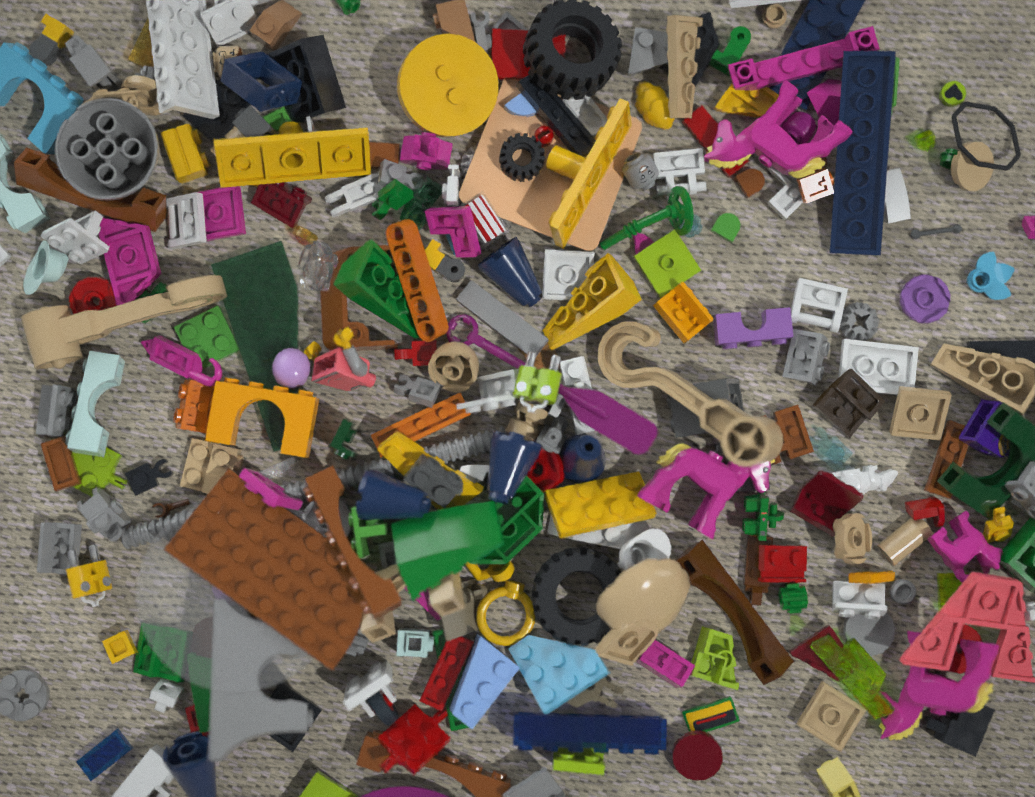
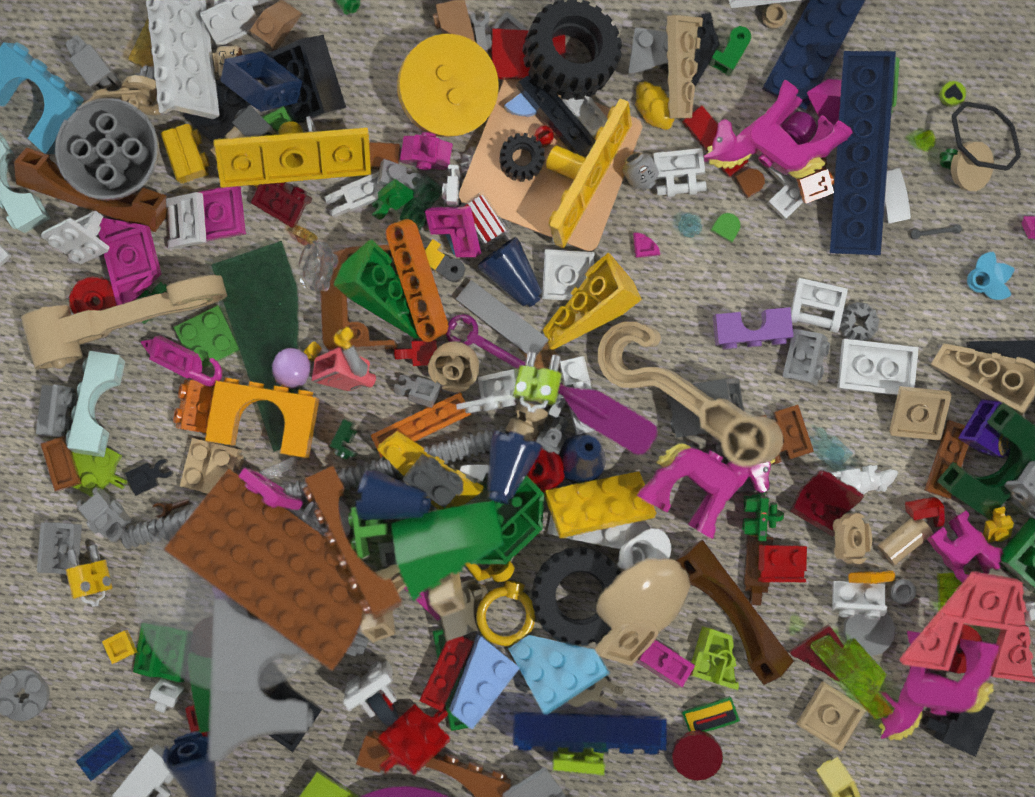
light aqua piece [23,241,69,295] -> none
leg [29,13,74,66] -> none
light aqua window [396,628,434,658] -> none
green dish [600,186,694,250] -> none
lime plate [633,229,702,298] -> none
light orange bracket [653,282,714,344] -> none
yellow wing [714,83,779,118] -> none
dark pink slope [728,26,880,91] -> none
green gear [778,582,808,614] -> none
dark brown slope [812,369,885,438] -> none
medium lavender tile [900,274,951,324] -> none

